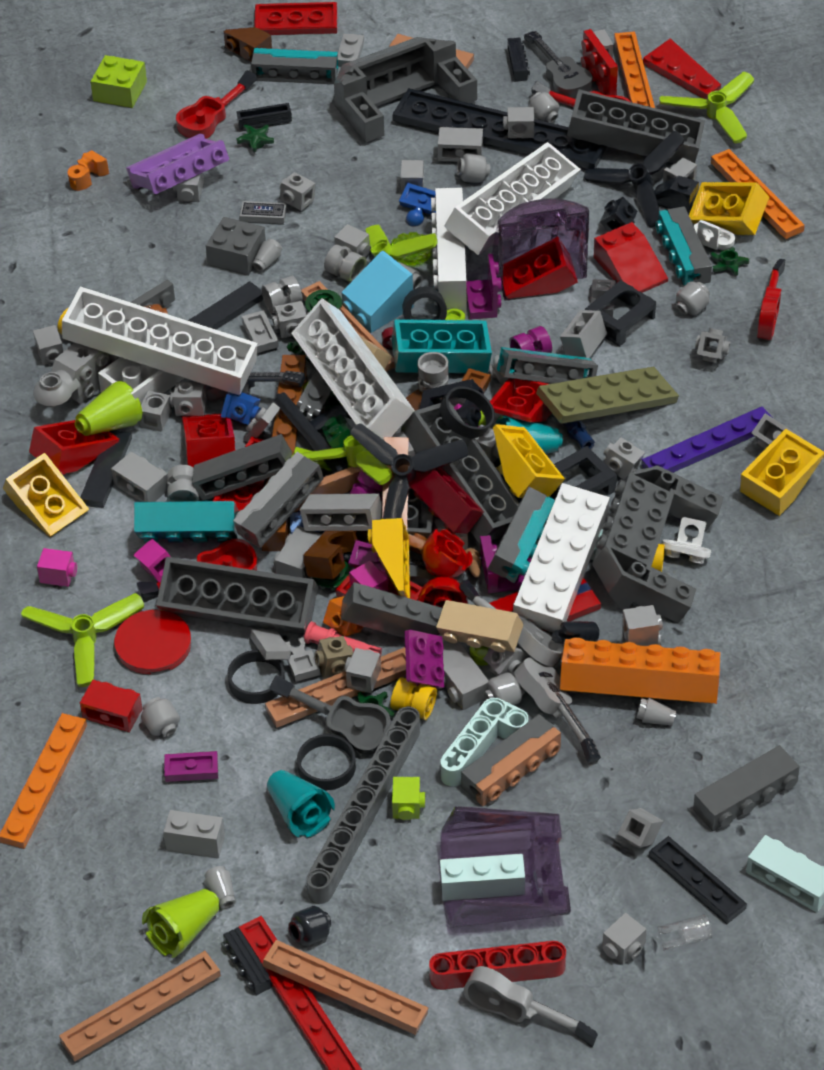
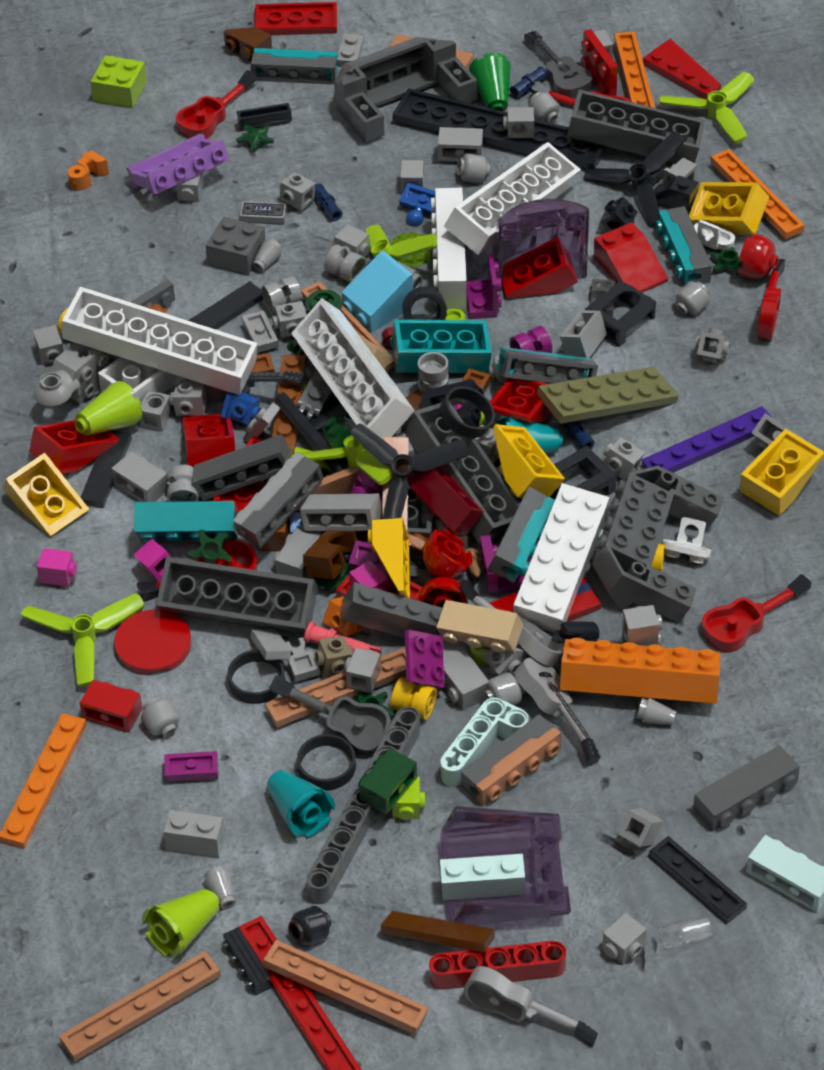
black piece [507,37,530,82] -> none
none -> dark green animal [188,529,232,564]
none -> dark orange plate [251,353,275,372]
none -> dark blue pin [315,183,343,221]
none -> dark green brick [358,748,417,815]
none -> reddish brown tile [381,911,495,952]
none -> green cone [469,53,511,111]
none -> dark blue pin [510,66,548,99]
none -> red piece [702,574,811,653]
none -> red cylinder [738,232,779,279]

